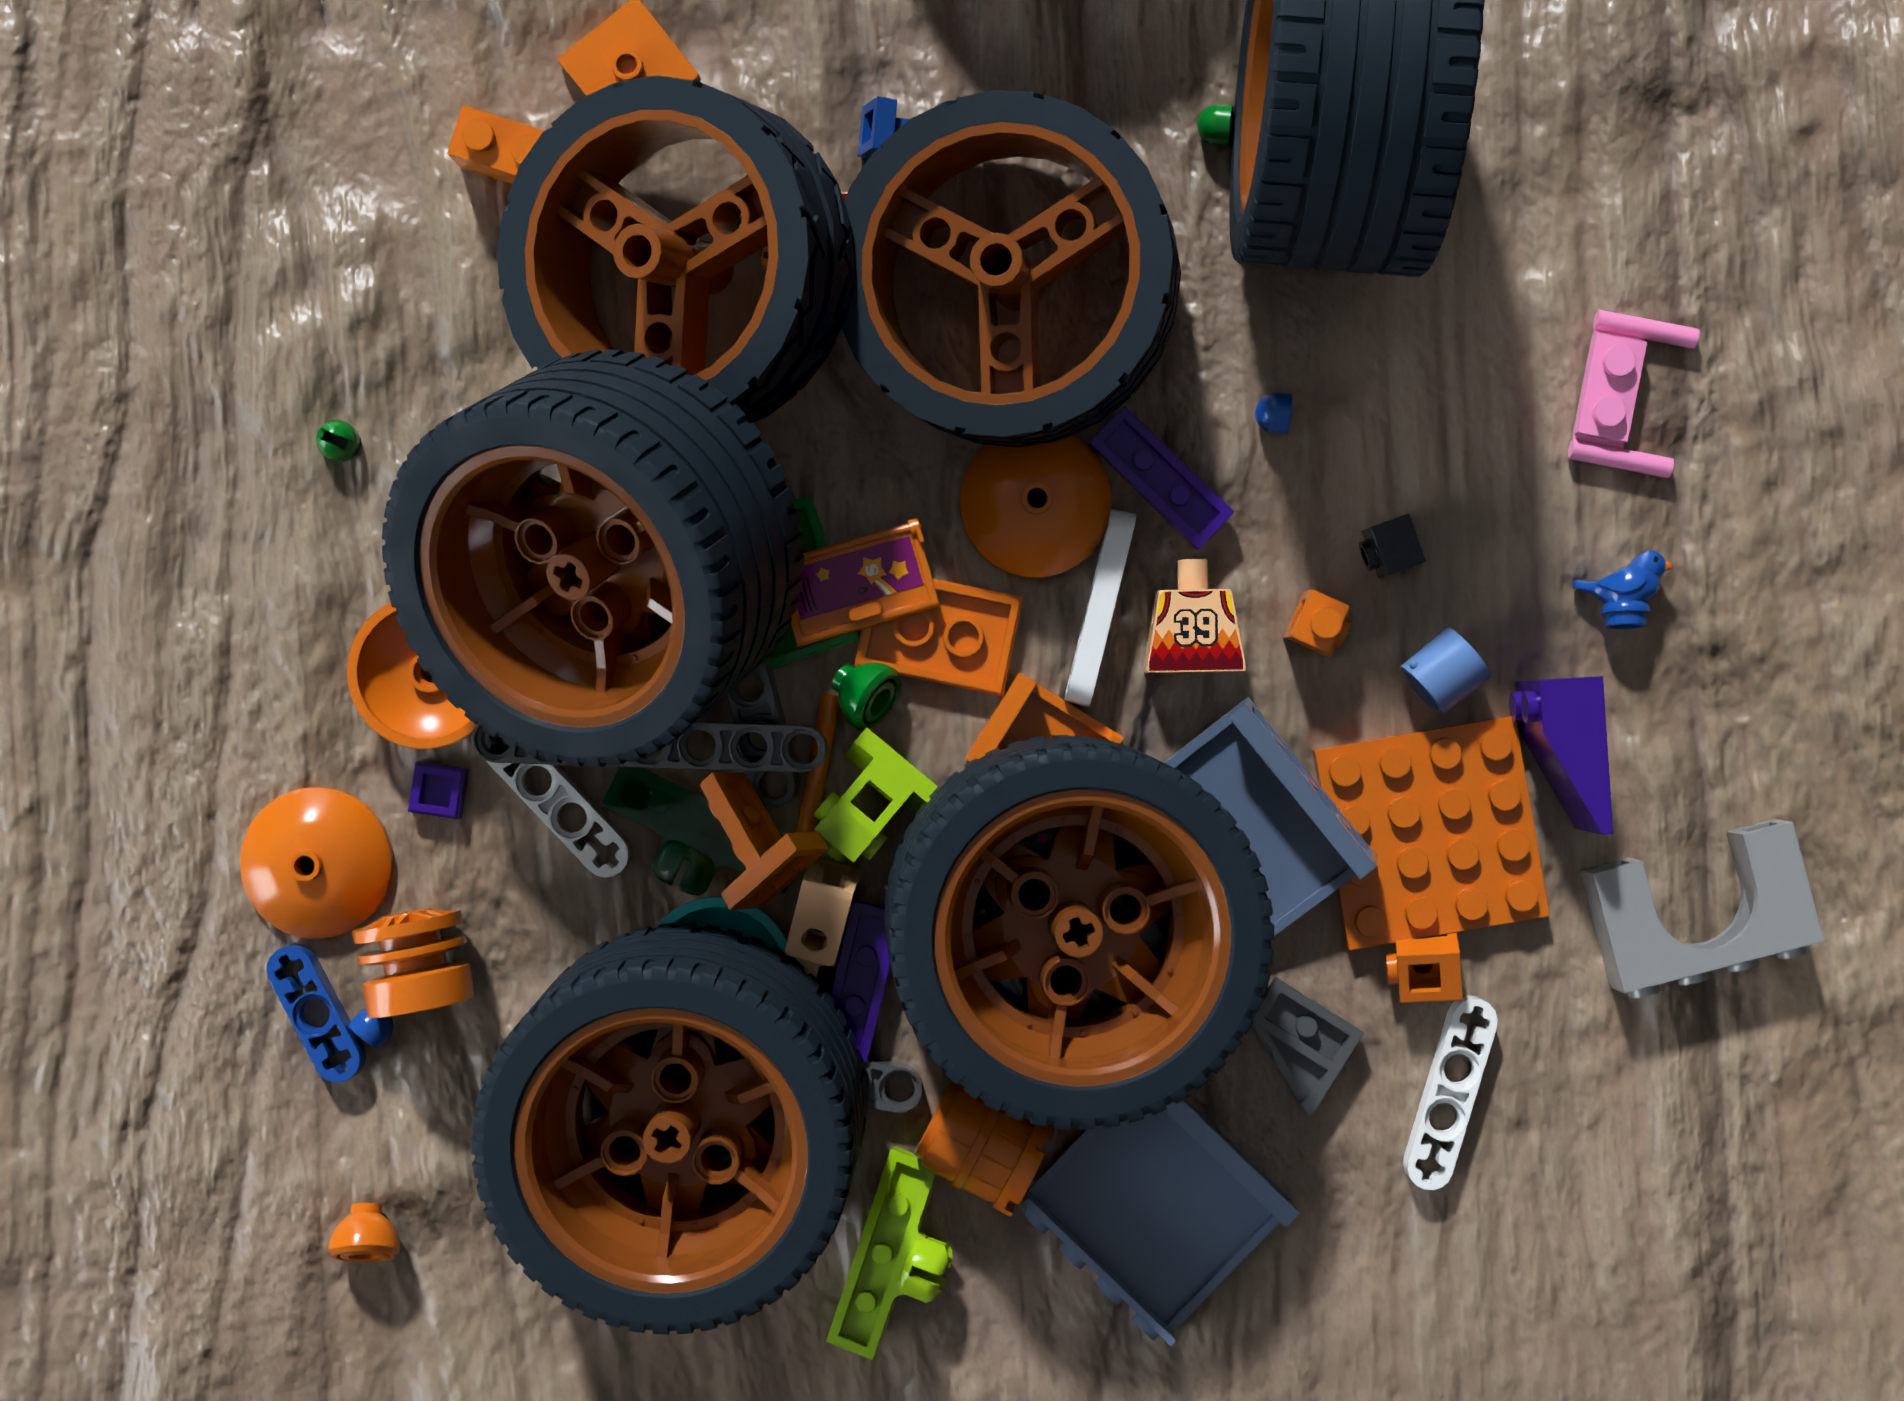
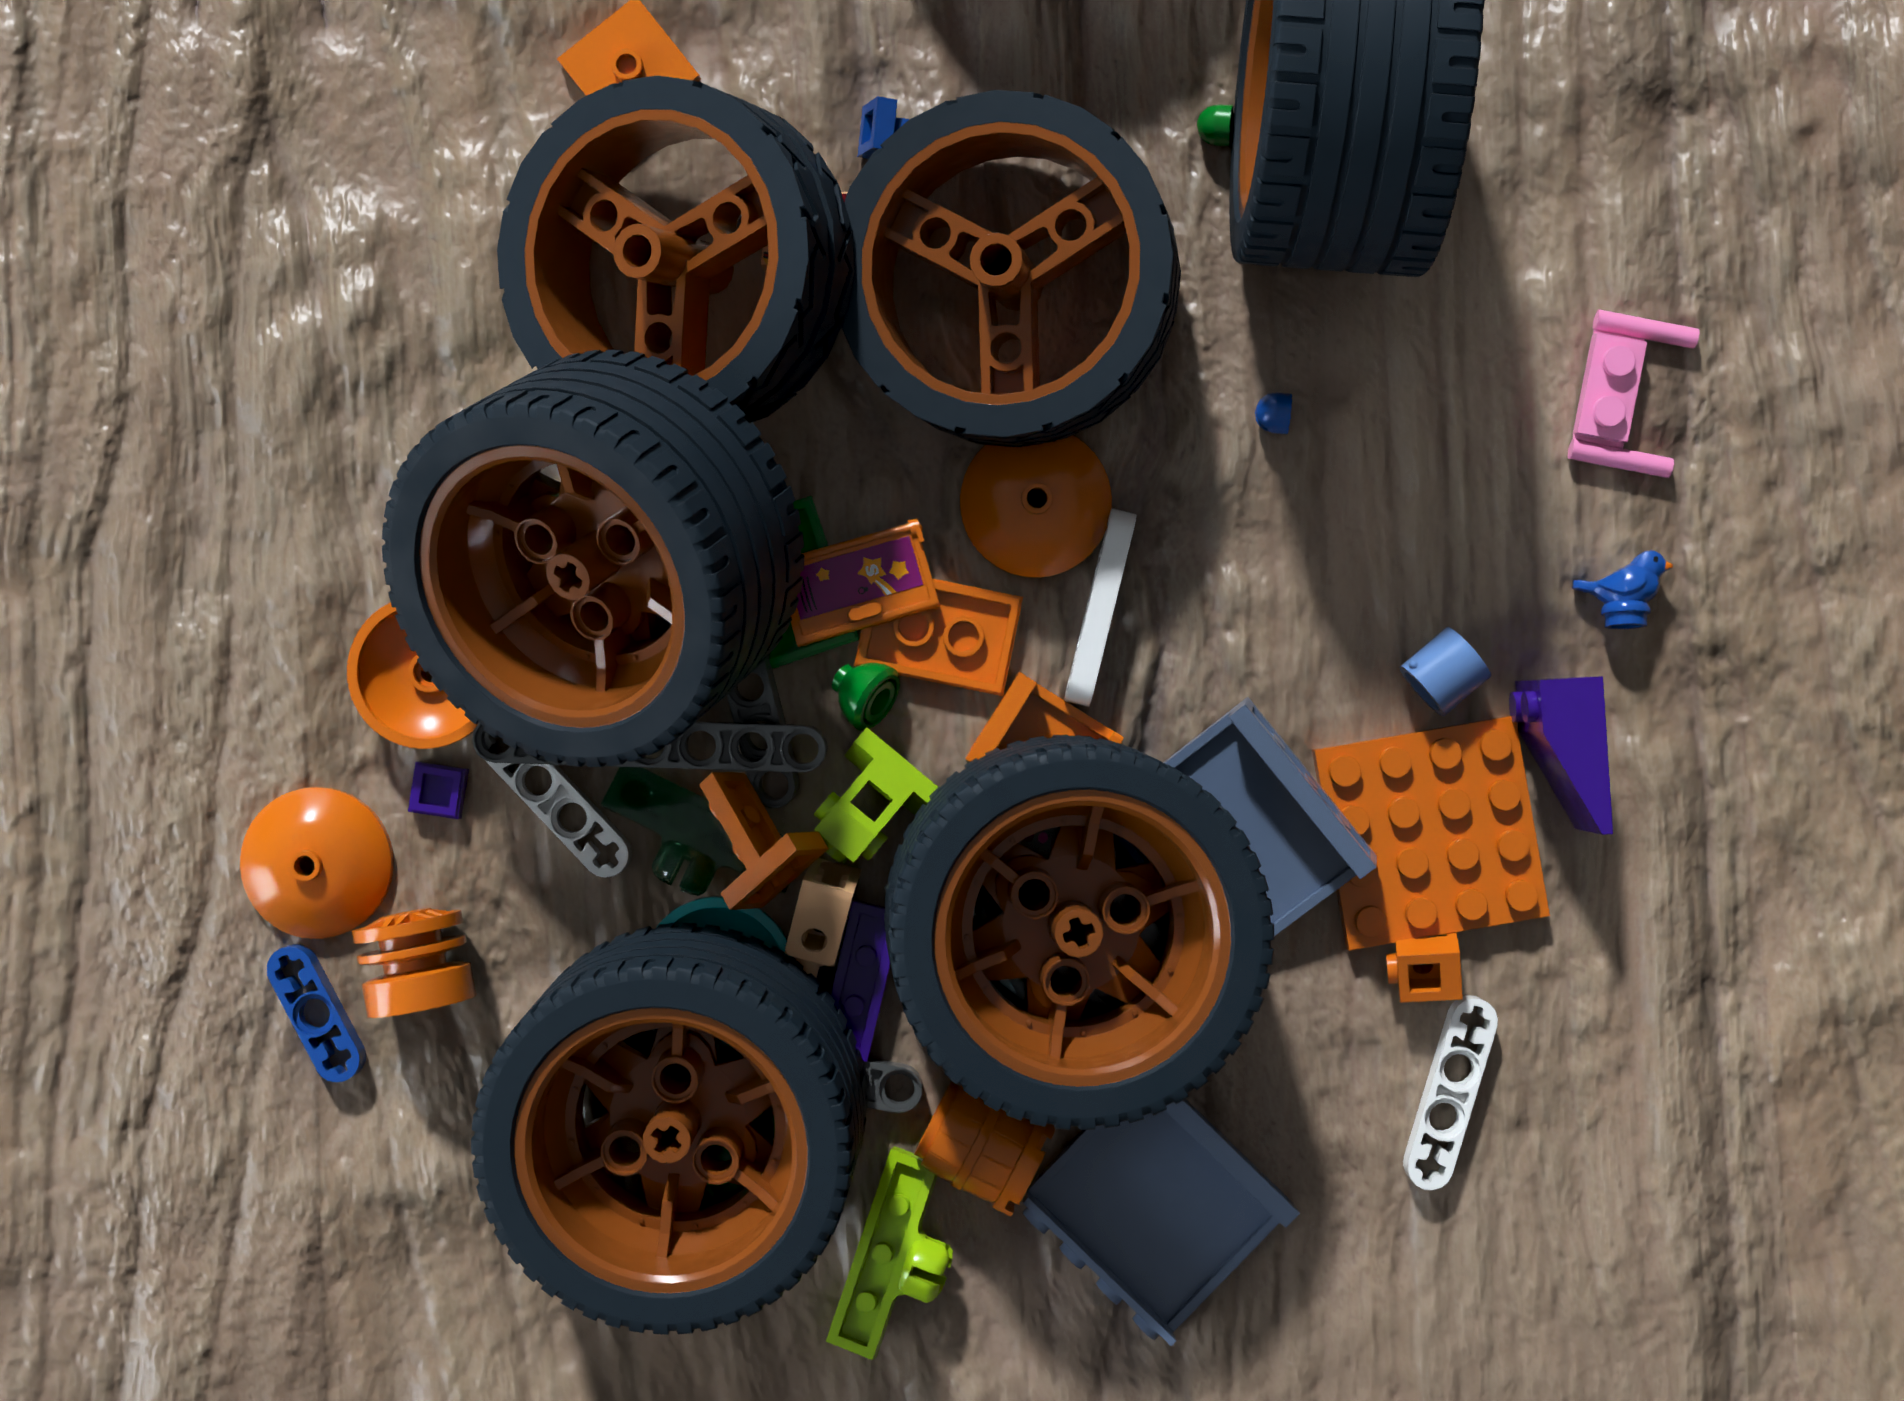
green hinge [316,420,361,462] -> none
orange brick [327,1203,401,1262] -> none
blue hinge [348,1008,394,1051] -> none
orange brick [447,104,545,184] -> none
orange bar [796,693,840,832] -> none
dark purple plate [1088,406,1234,550] -> none
torso [1144,559,1246,673] -> none
dark grey wing [1252,976,1364,1116] -> none
orange brick [1283,589,1352,658] -> none
black plate [1359,513,1426,578] -> none
light grey arch [1580,819,1824,998] -> none

